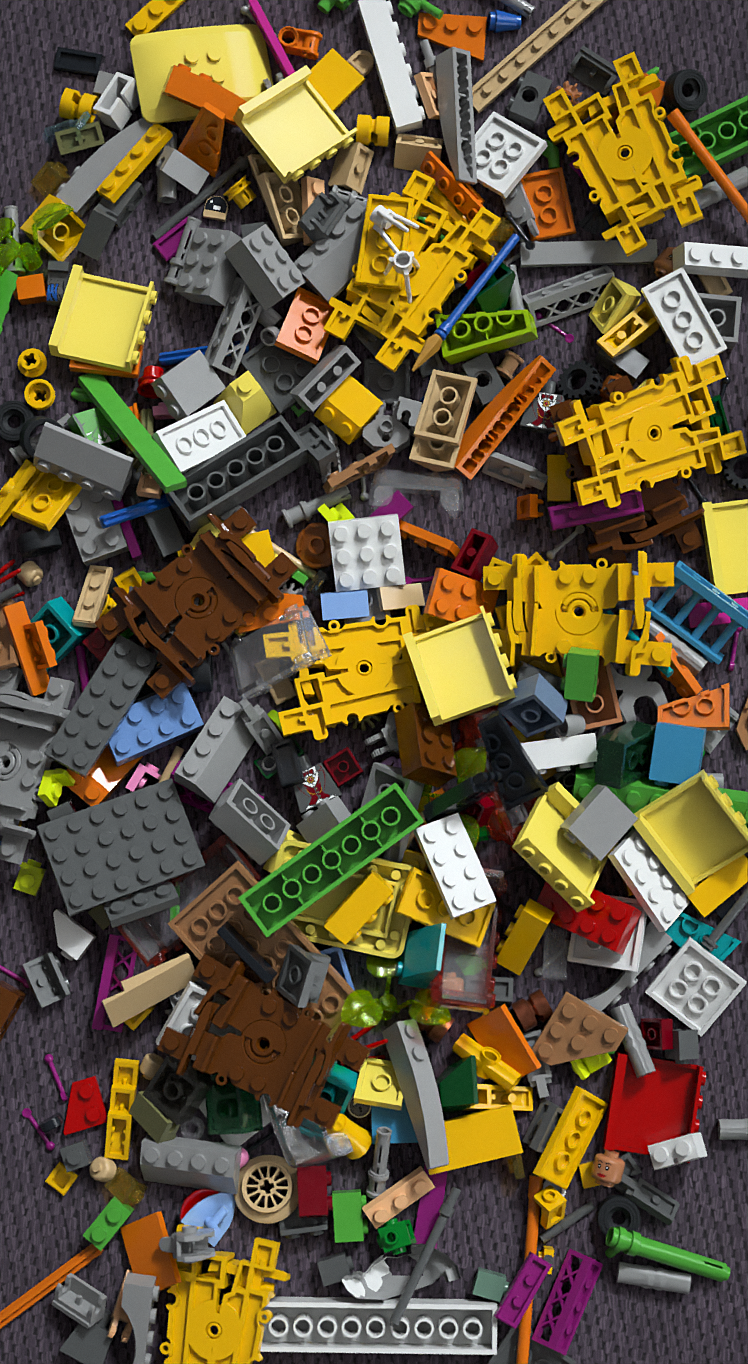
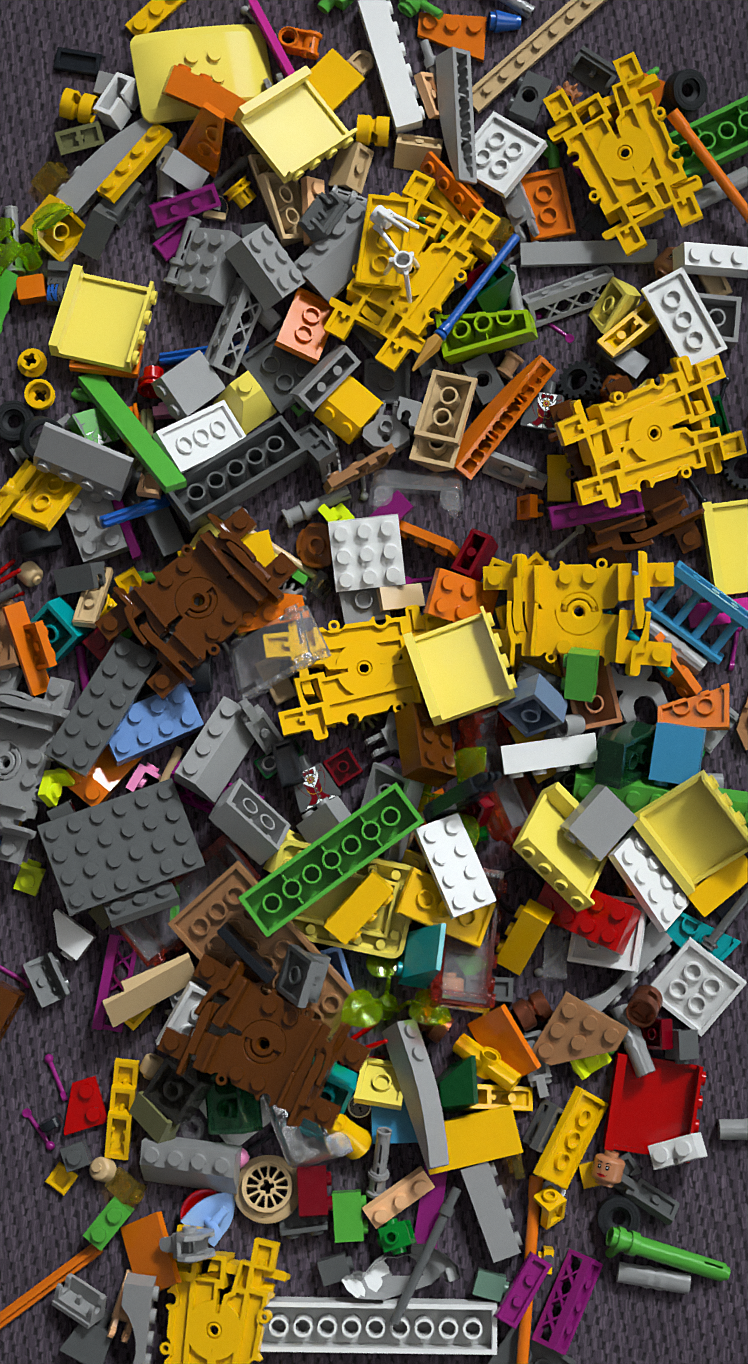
clear light blue piece [44,111,91,137] -> none
light grey hinge [260,326,280,346] -> none
lime tile [267,710,282,732] -> none
light blue hinge [320,589,369,620] -> none
black wing [478,711,549,811] -> none
black hinge [503,211,535,250] -> none
dark grey piece [539,1201,596,1243] -> none
none -> dark grey hinge [53,561,106,595]
none -> magenta tile [149,183,222,228]
none -> light grey brick [460,1161,523,1263]
none -> copper wheel [626,985,663,1027]

